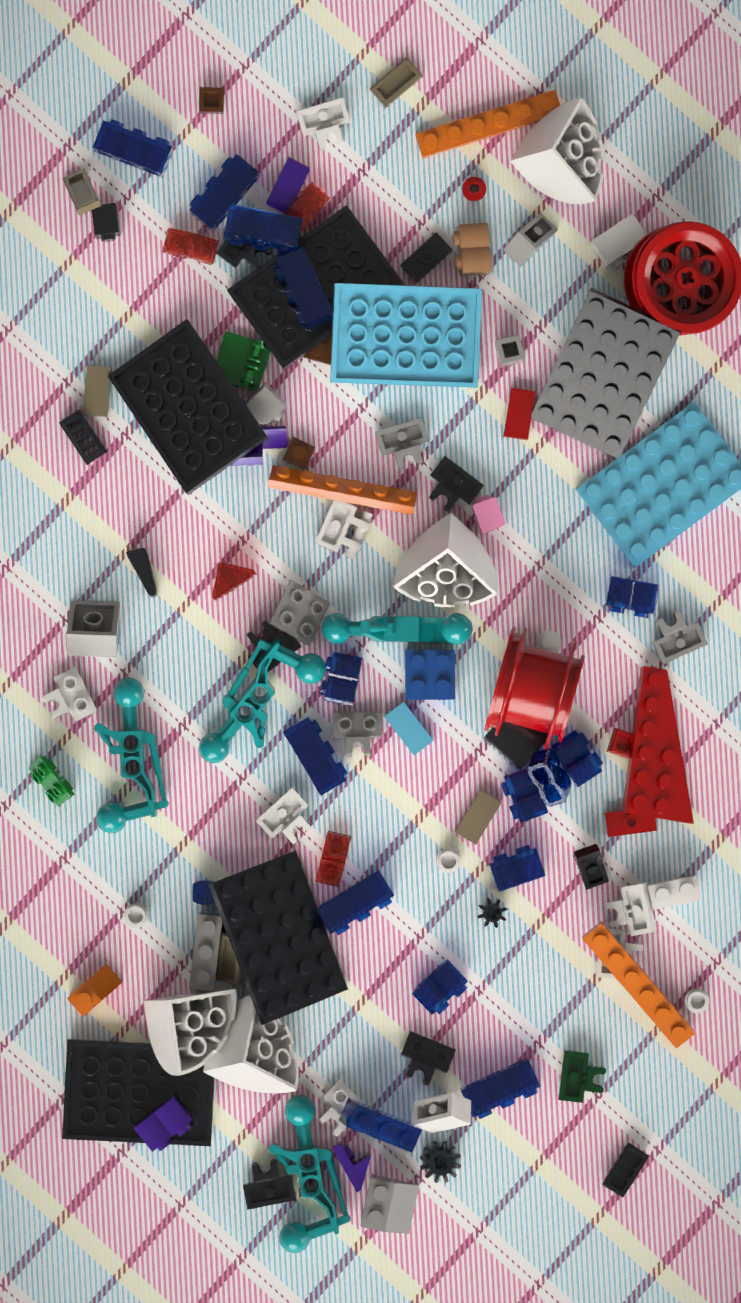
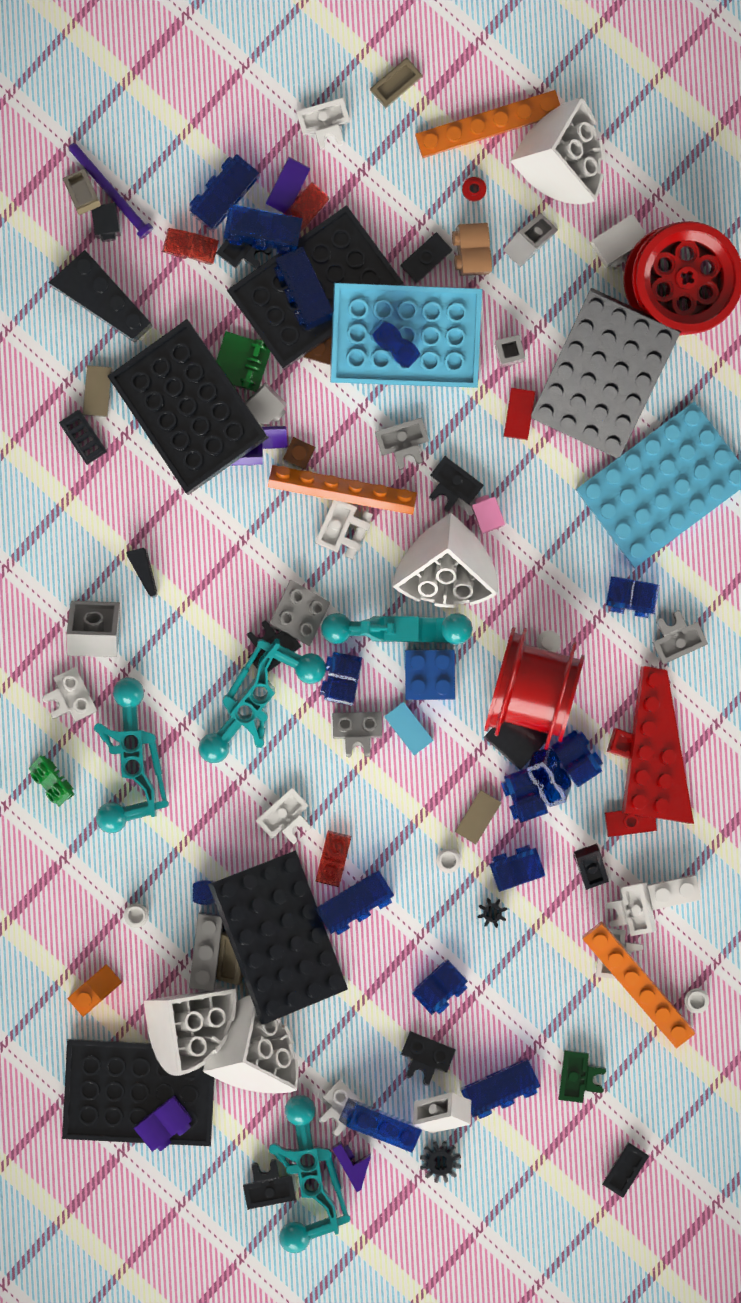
clear blue brick [92,119,173,178] -> none
reddish brown plate [199,87,224,114] -> none
clear red slope [212,562,257,601] -> none
clear blue brick [283,717,348,795] -> none
light grey slope [360,1174,419,1234] -> none
none -> black wedge [48,250,153,343]
none -> dark purple bar [69,143,154,239]
none -> clear blue brick [369,320,420,368]

